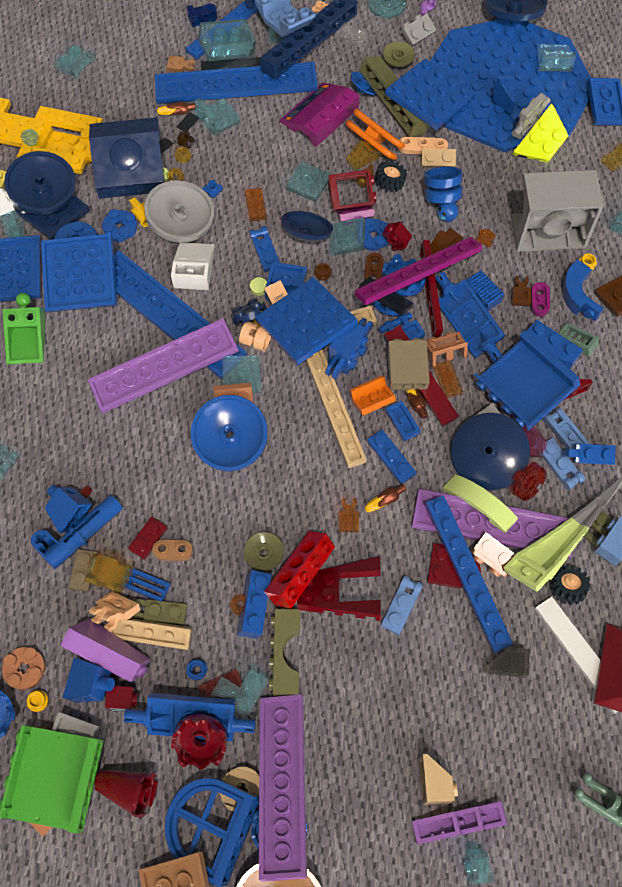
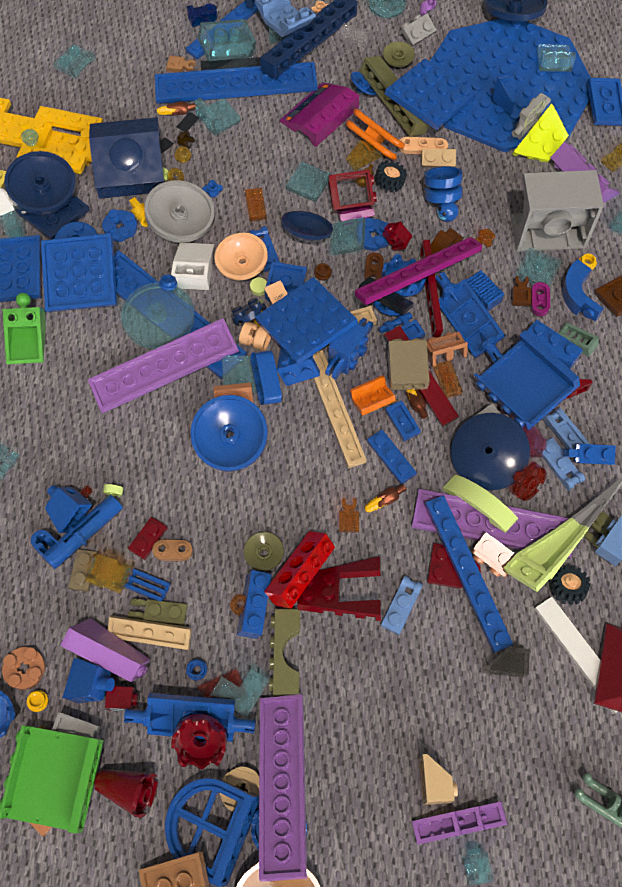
light nougat plate [89,592,140,631] -> none
none -> yellowish green tile [103,484,123,497]
none -> clear light blue dish [121,282,195,349]
none -> blue plate [159,274,177,291]
none -> light nougat dish [215,233,268,280]
none -> blue beam [250,350,282,405]
none -> blue bracket [277,348,320,386]
none -> clear light blue plate [515,248,562,288]
none -> medium lavender wedge [550,142,620,203]

